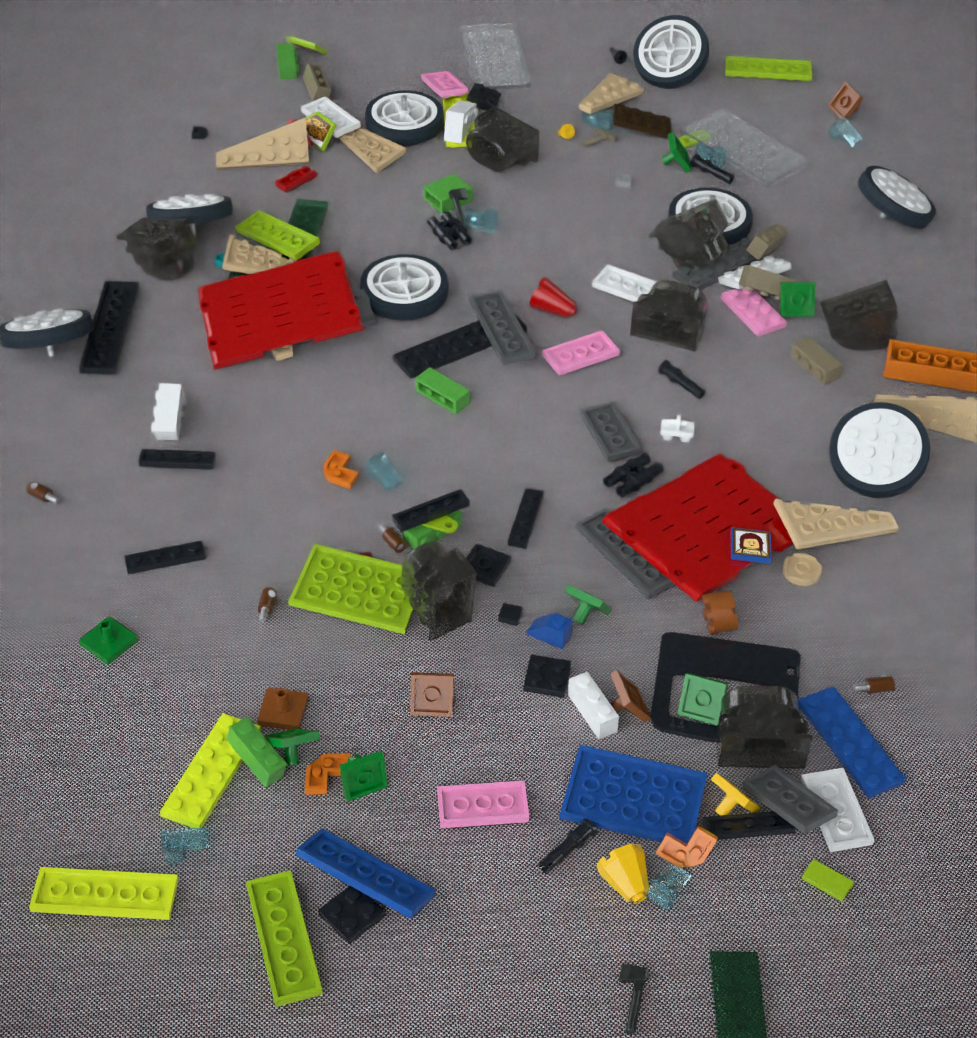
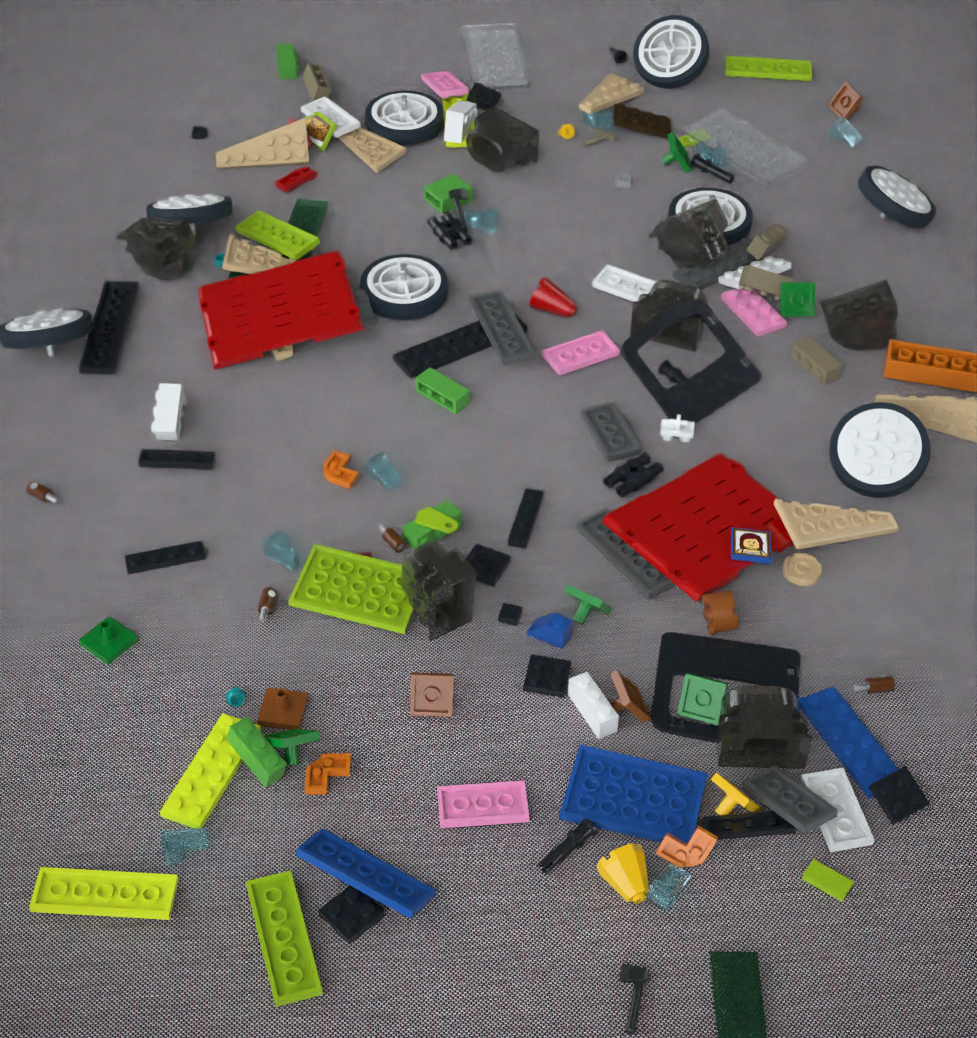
lime tile [286,36,328,55] -> none
green tile [339,750,388,802] -> none
black plate [392,489,470,532] -> none
none -> teal plate [225,687,246,707]
none -> clear light blue plate [263,531,299,572]
none -> black door [621,299,761,424]
none -> black plate [868,766,930,825]

